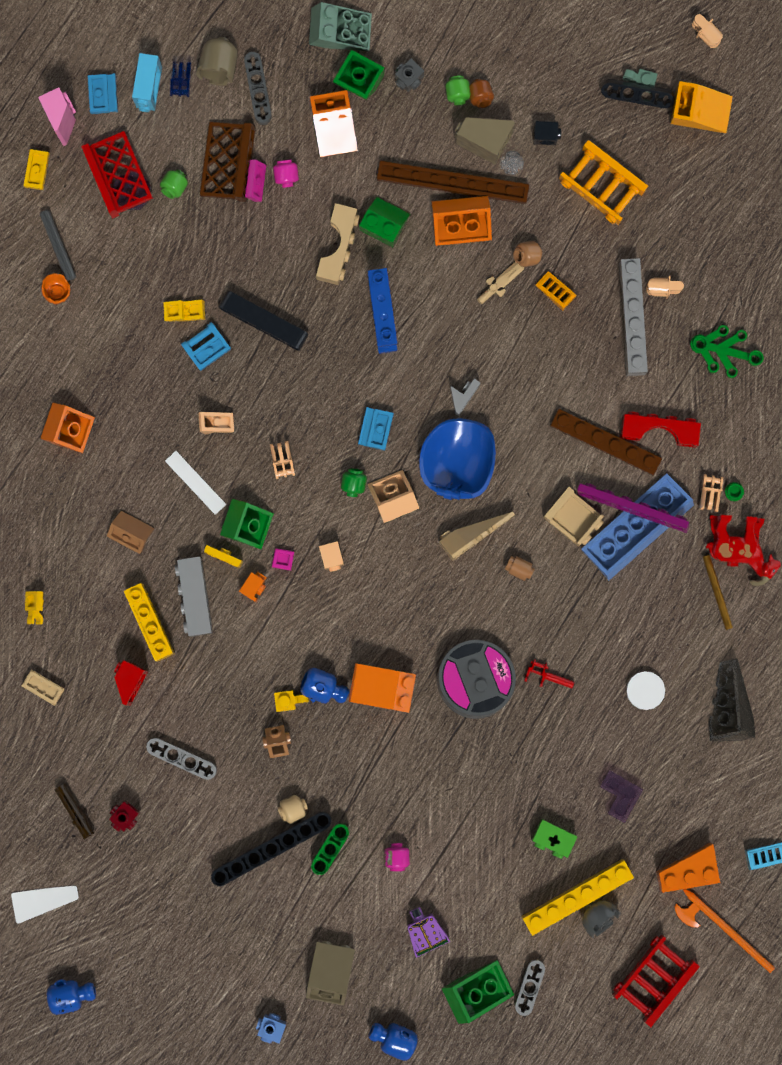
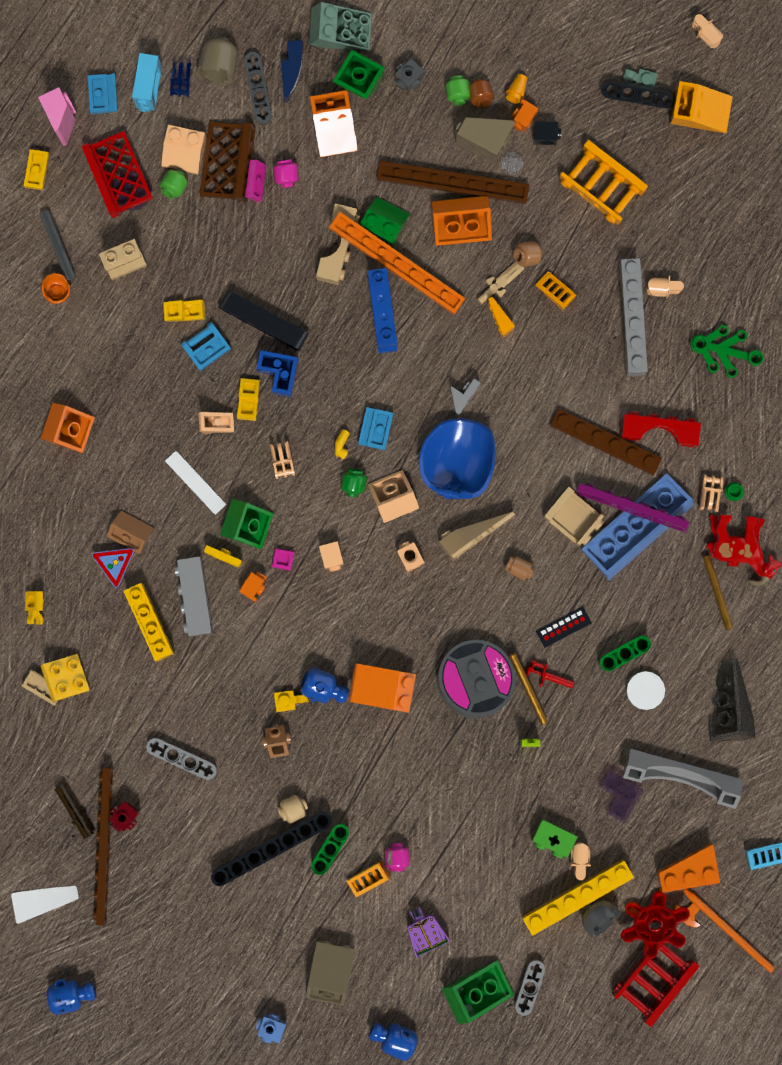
red slope [114,660,149,706] -> none
none -> yellow plate [41,654,89,702]
none -> piece [92,548,134,588]
none -> reddish brown plate [93,768,113,926]
none -> tan panel [99,239,147,280]
none -> light nougat slope [161,125,207,175]
none -> yellow slope [237,378,260,421]
none -> blue brick [257,350,299,398]
none -> dark blue slope [281,40,303,102]
none -> orange plate [329,212,465,315]
none -> yellow arm [335,429,350,459]
none -> light orange slope [346,860,391,897]
none -> light nougat brick [397,541,425,573]
none -> light orange slope [488,297,515,338]
none -> light orange cone [506,74,528,104]
none -> pearl gold bar [509,653,548,725]
none -> orange brick [512,99,538,132]
none -> lime tile [520,739,540,747]
none -> black sticker [536,606,592,648]
none -> light nougat arm [570,842,591,880]
none -> green beam [598,636,651,672]
none -> red plate [621,891,690,959]
none -> light grey arch [623,749,743,809]

